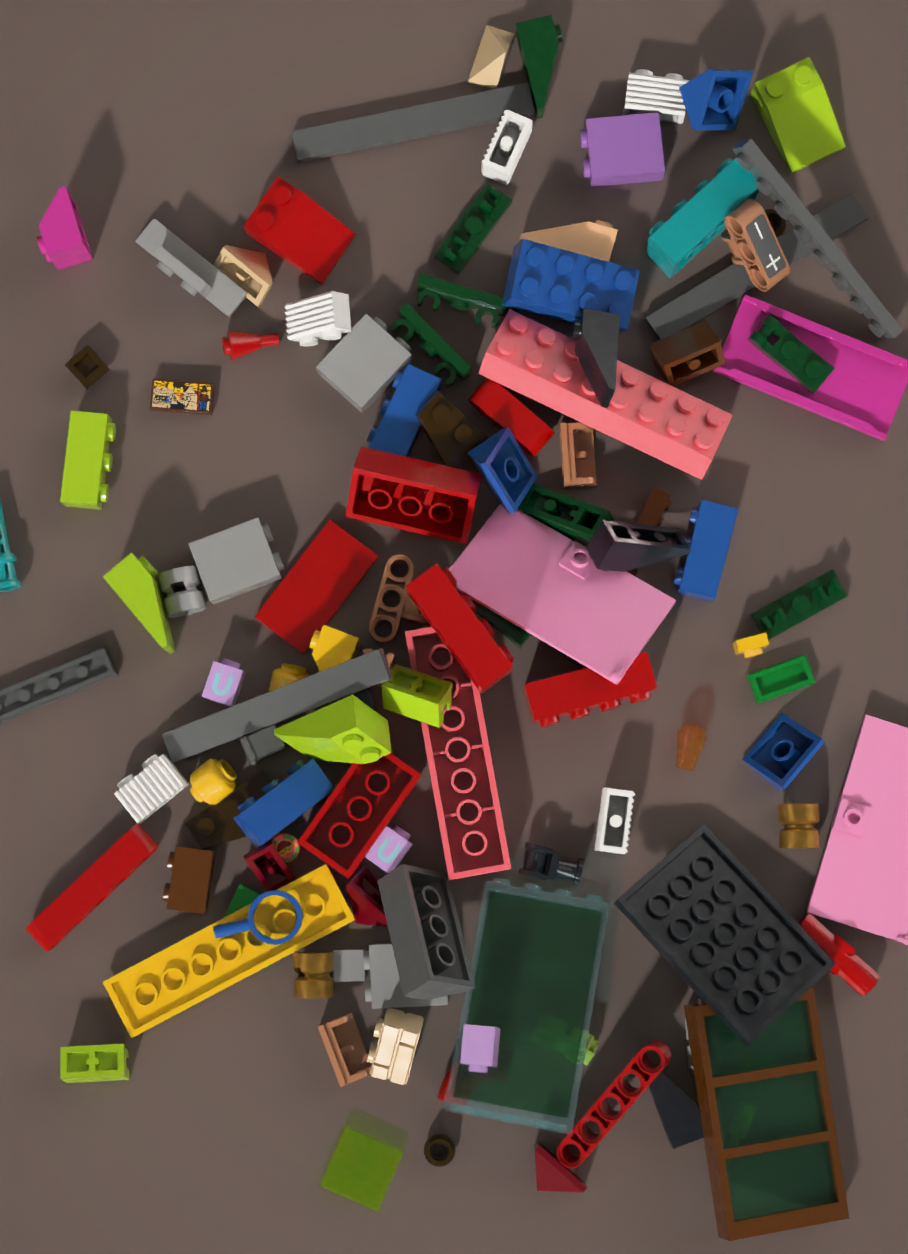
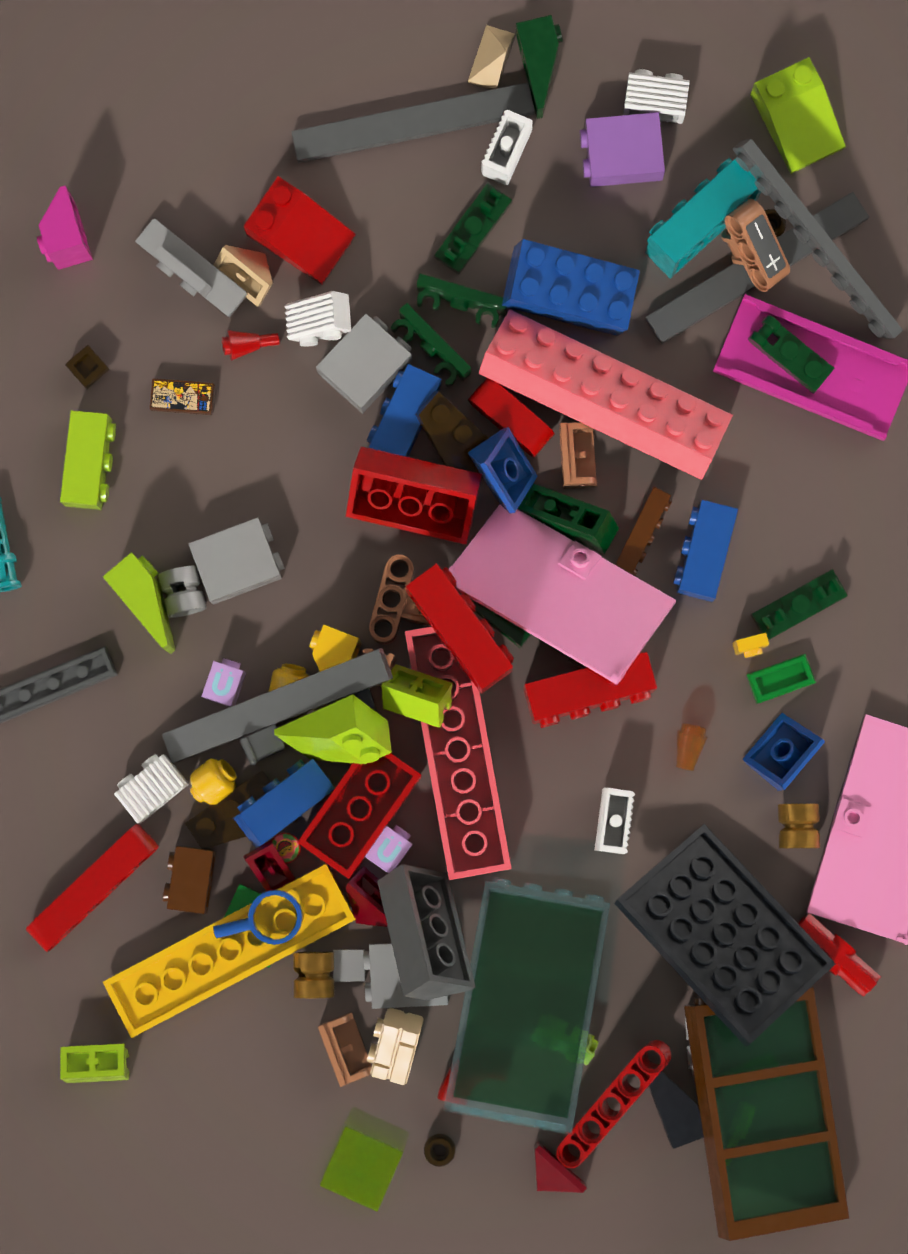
red tile [254,520,379,655] -> none
lavender brick [460,1024,501,1073] -> none
black connector [518,842,585,886] -> none
light nougat slope [519,220,618,262] -> none
black slope [571,308,620,408] -> none
black slope [586,520,691,572] -> none
reddish brown brick [650,320,726,386] -> none
blue slope [679,69,753,130] -> none

